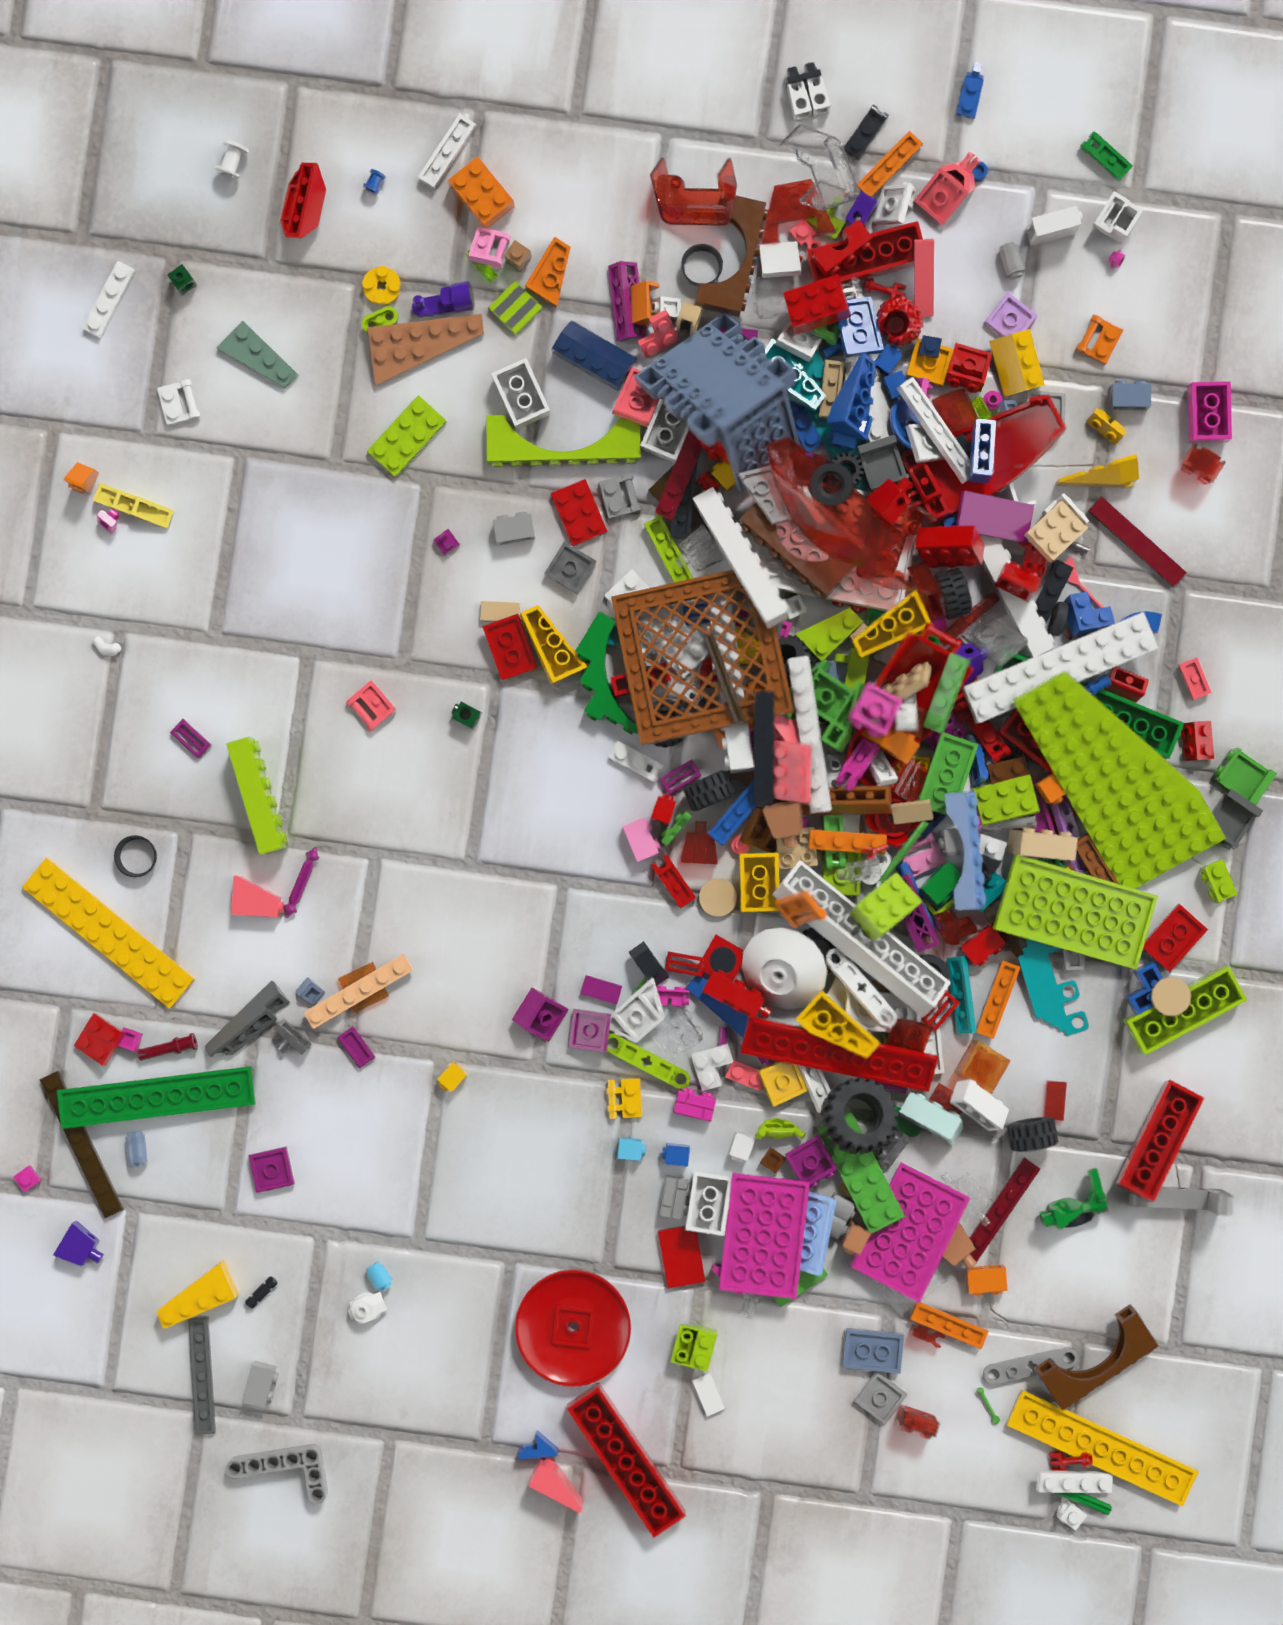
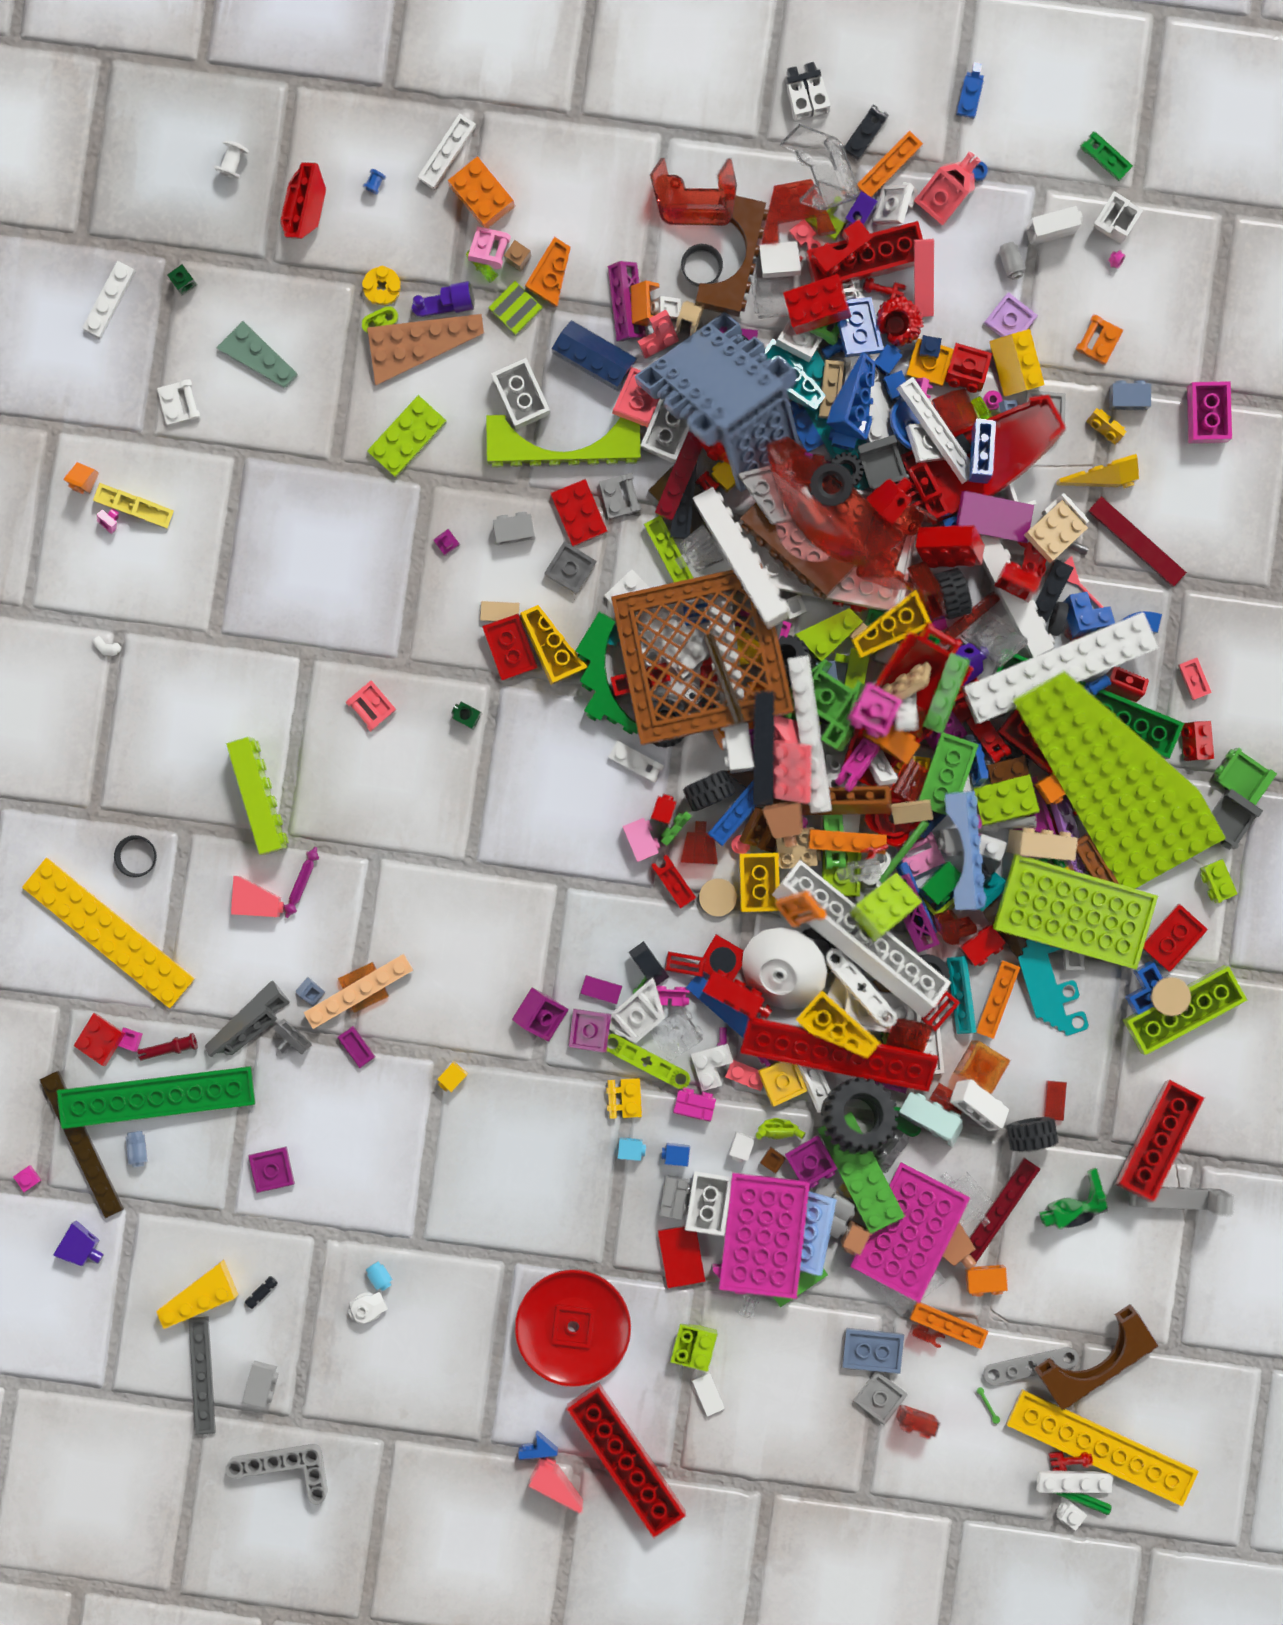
magenta tile [170,719,212,759] -> none
magenta tile [659,759,702,795] -> none
clear red brick [1180,443,1226,485] -> none

